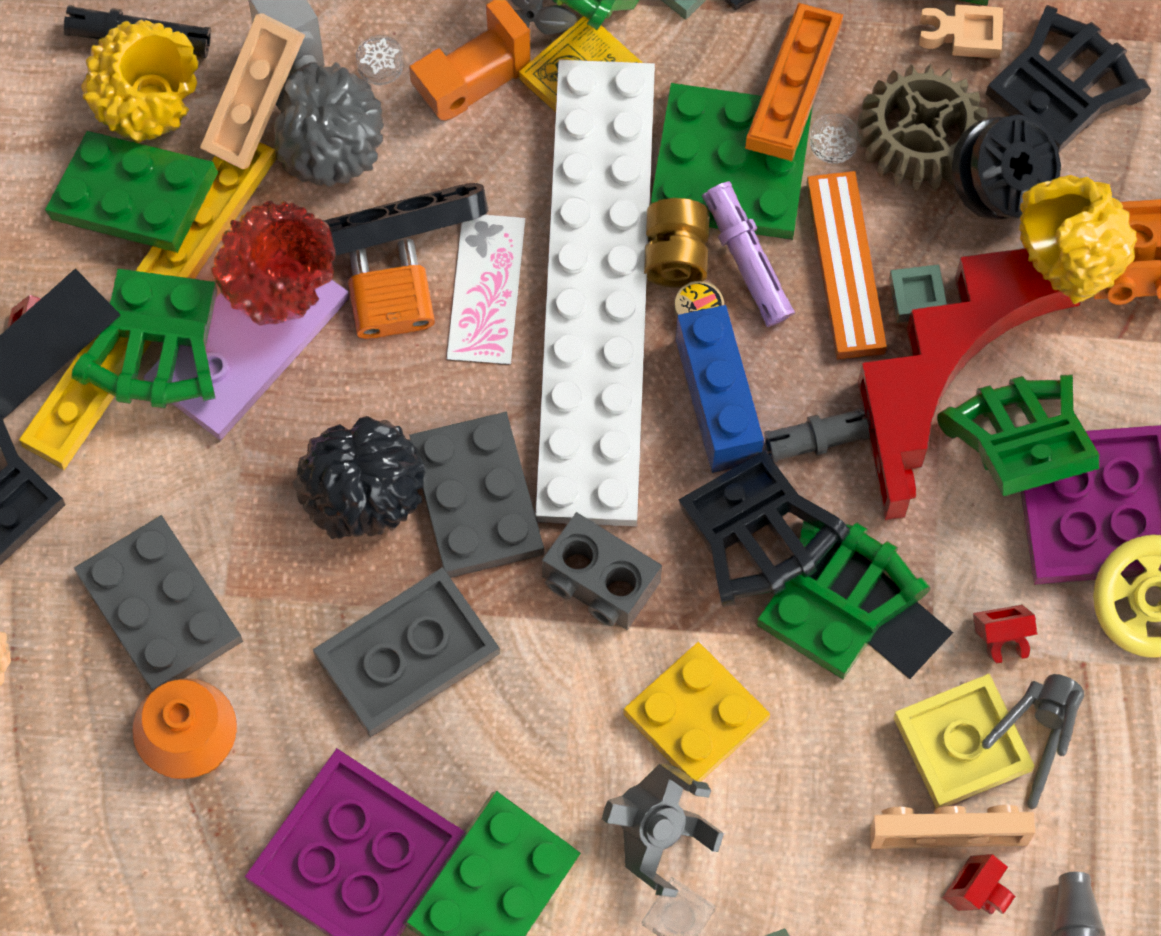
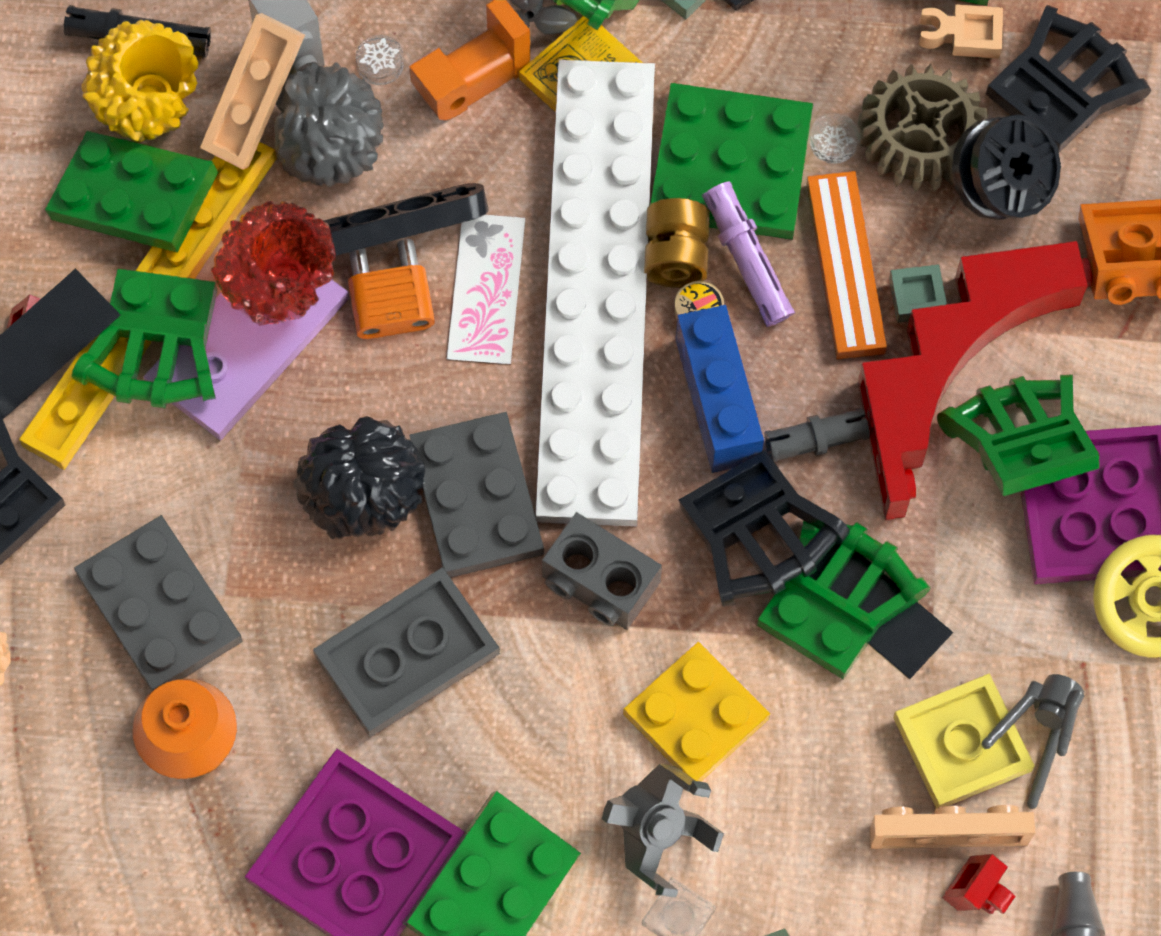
orange tile [745,3,844,161] -> none
red tile [973,604,1038,664] -> none
yellow hair [1018,175,1137,304] -> none

